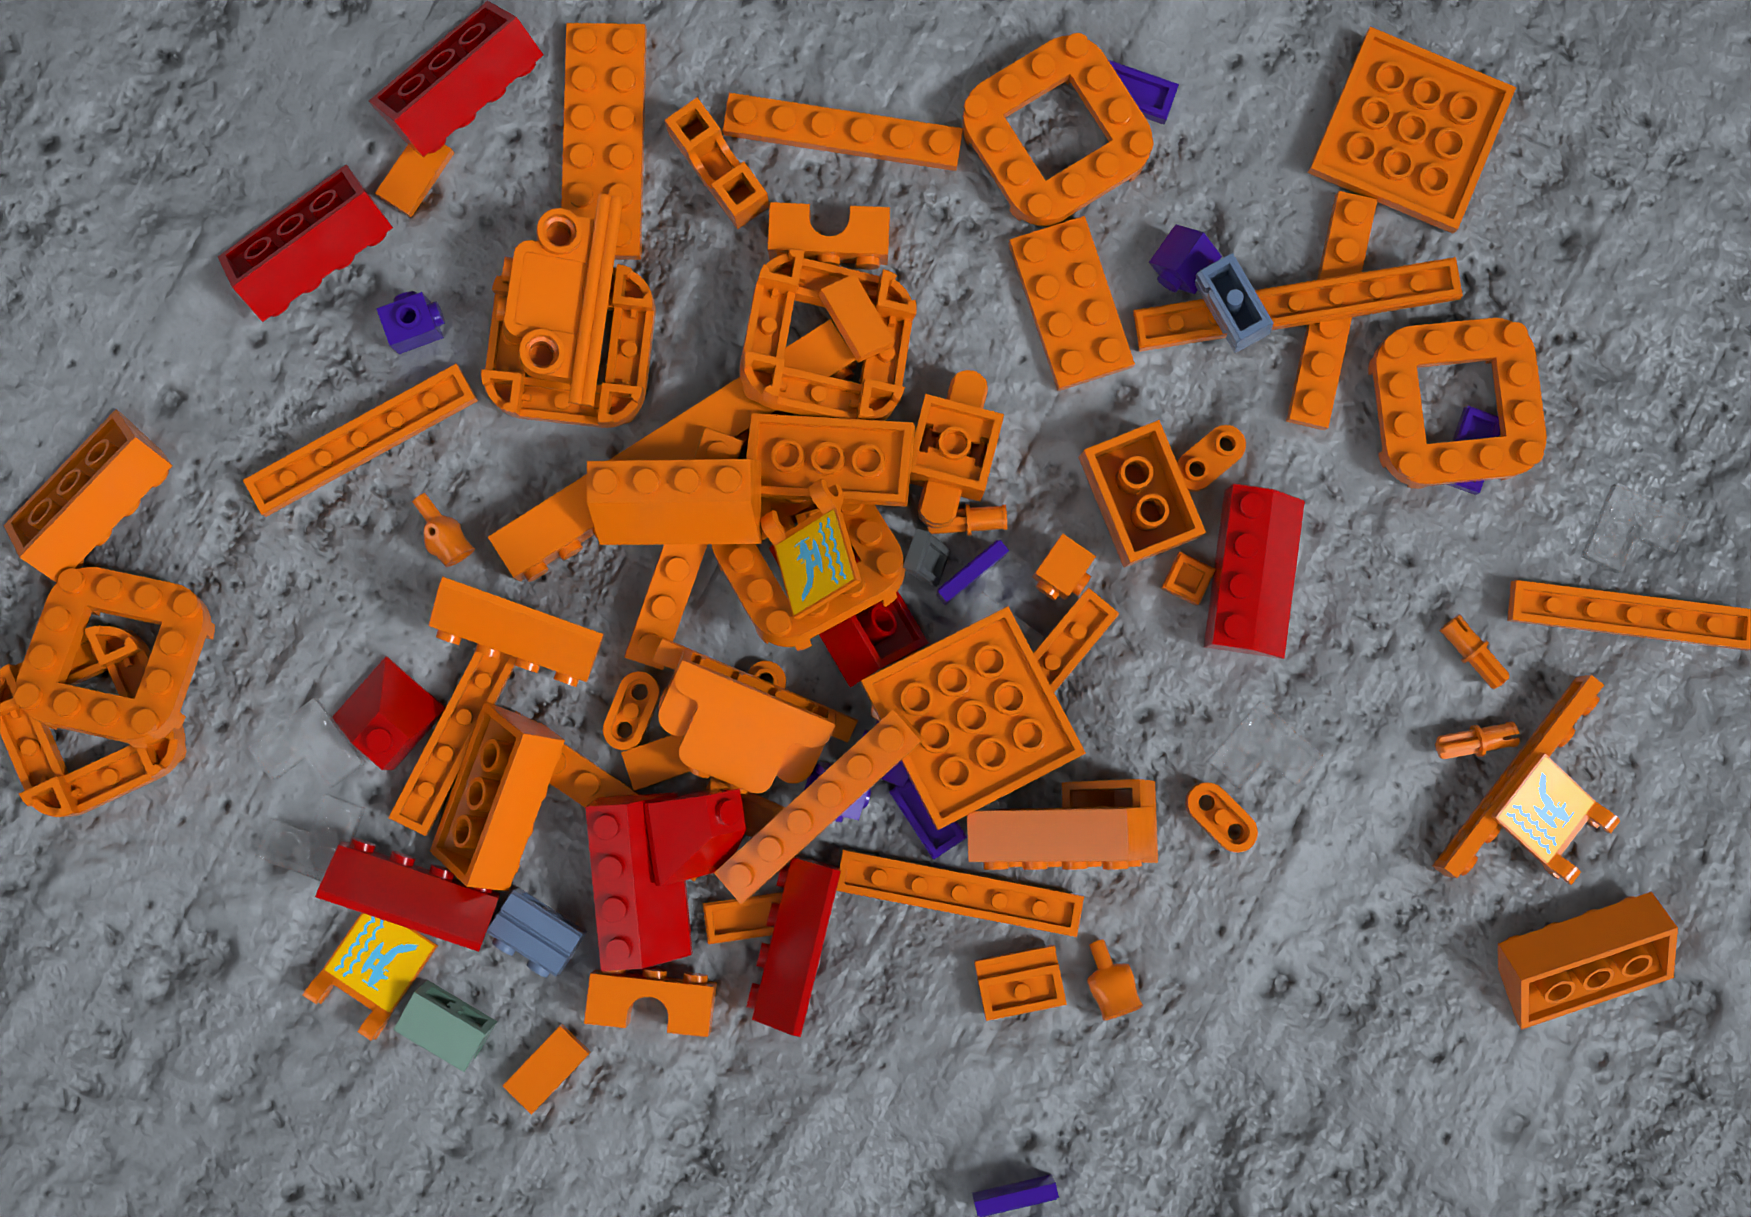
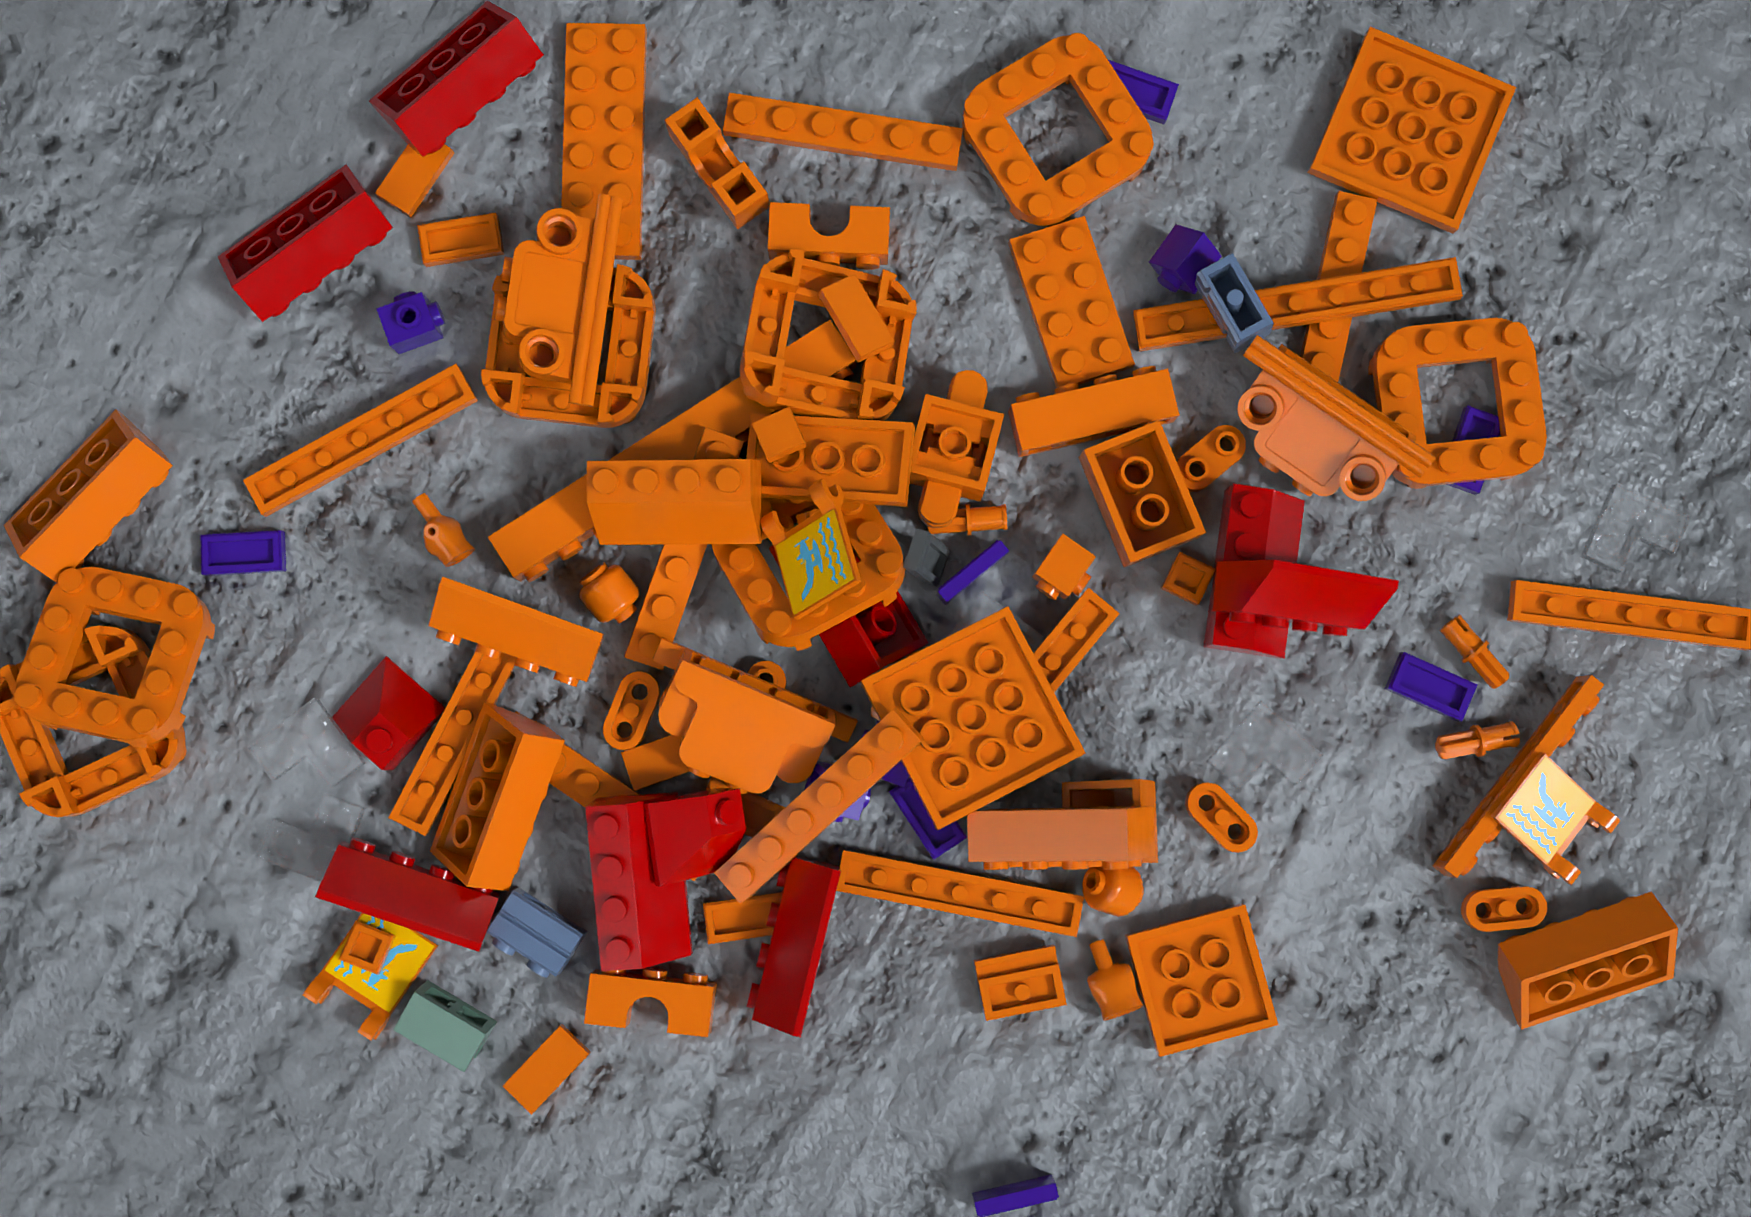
none -> dark purple tile [200,530,286,576]
none -> orange tile [338,920,396,975]
none -> orange tile [417,212,504,267]
none -> orange head [579,562,639,624]
none -> orange tile [752,407,807,463]
none -> orange brick [1008,366,1180,457]
none -> orange head [1082,866,1144,917]
none -> orange plate [1125,903,1279,1057]
none -> red slope [1213,559,1399,637]
none -> orange brick [1237,335,1436,501]
none -> dark purple tile [1384,652,1478,722]
none -> orange plate [1461,885,1547,932]

